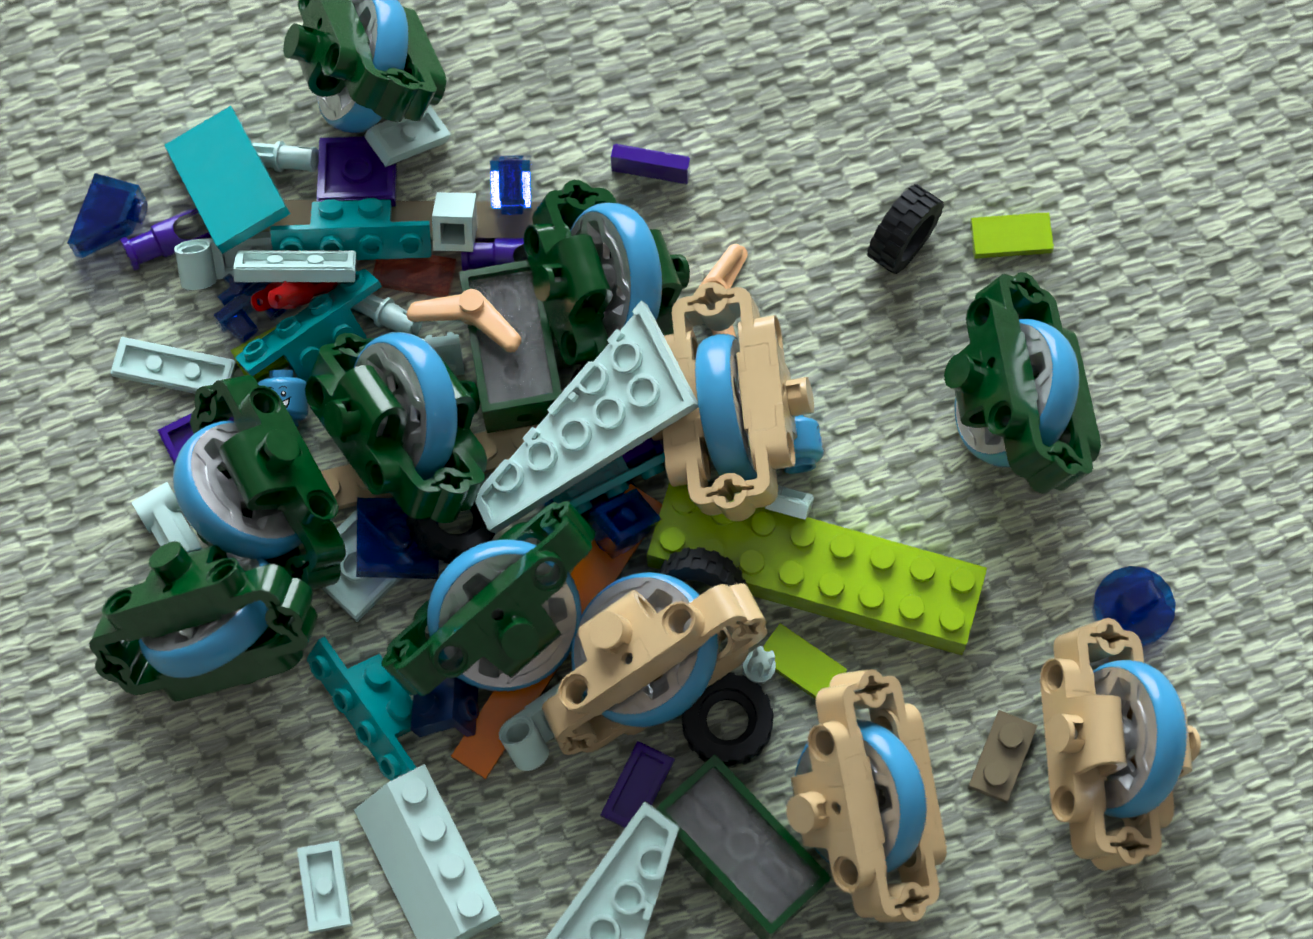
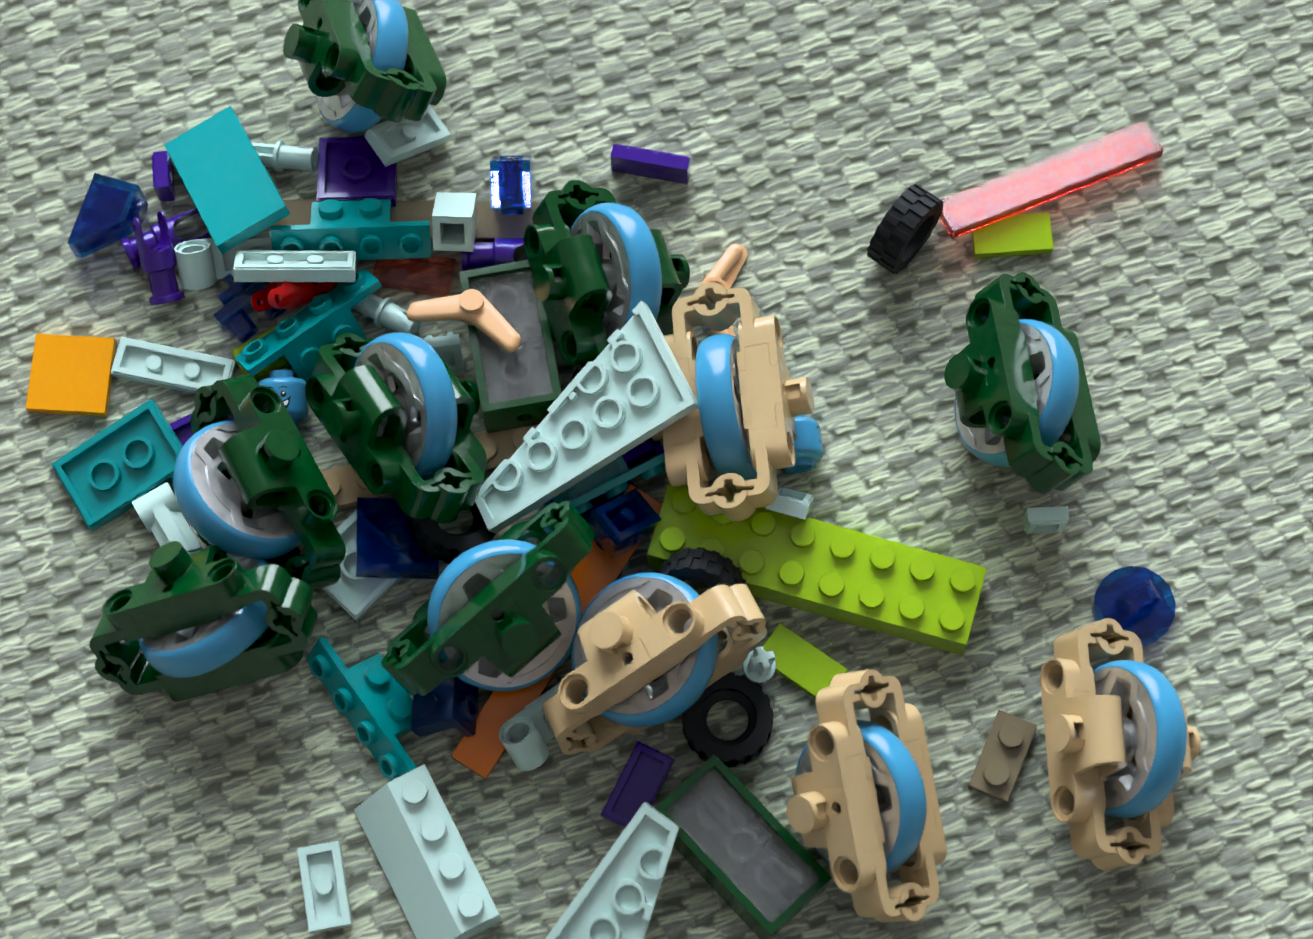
none -> light orange tile [25,334,117,417]
none -> teal tile [51,398,183,531]
none -> dark purple piece [132,211,185,305]
none -> dark purple tile [152,151,175,202]
none -> clear red tile [940,120,1163,239]
none -> light aqua tile [1023,506,1069,534]

